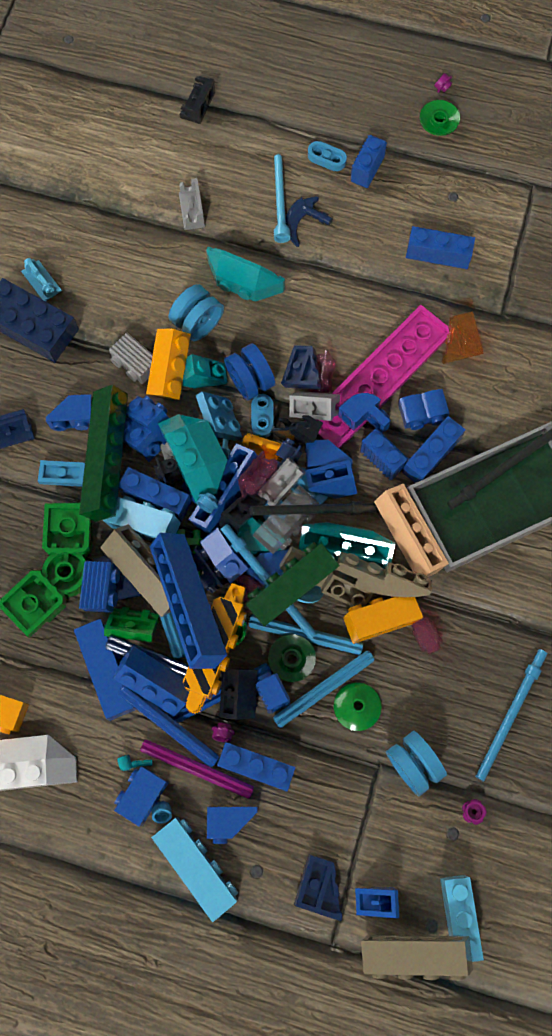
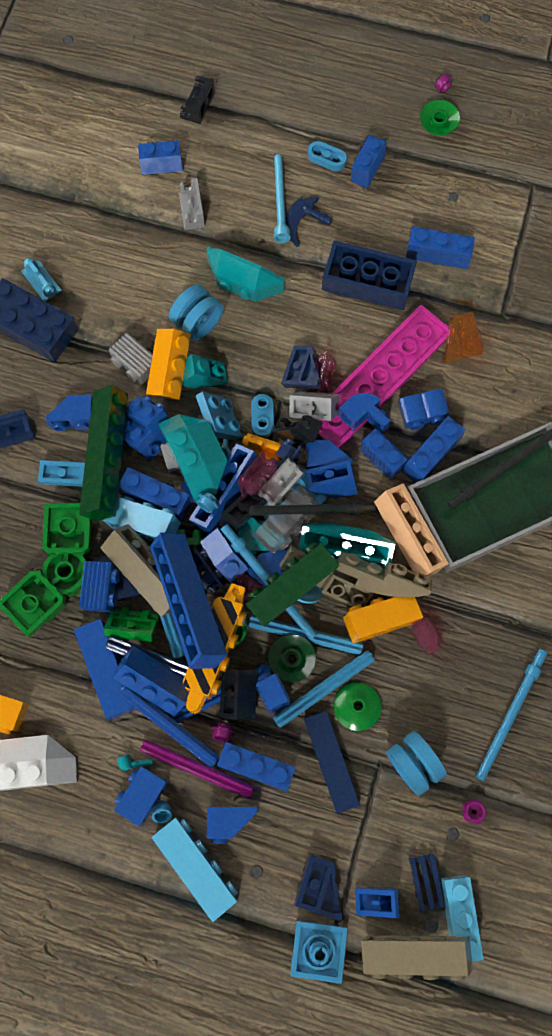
black hinge [154,457,182,486] -> none
blue wheel [224,343,275,401] -> none
none -> blue brick [138,140,183,175]
none -> dark azure plate [290,920,348,984]
none -> dark blue tile [304,711,360,814]
none -> dark blue brick [322,240,417,311]
none -> dark blue tile [408,854,445,912]

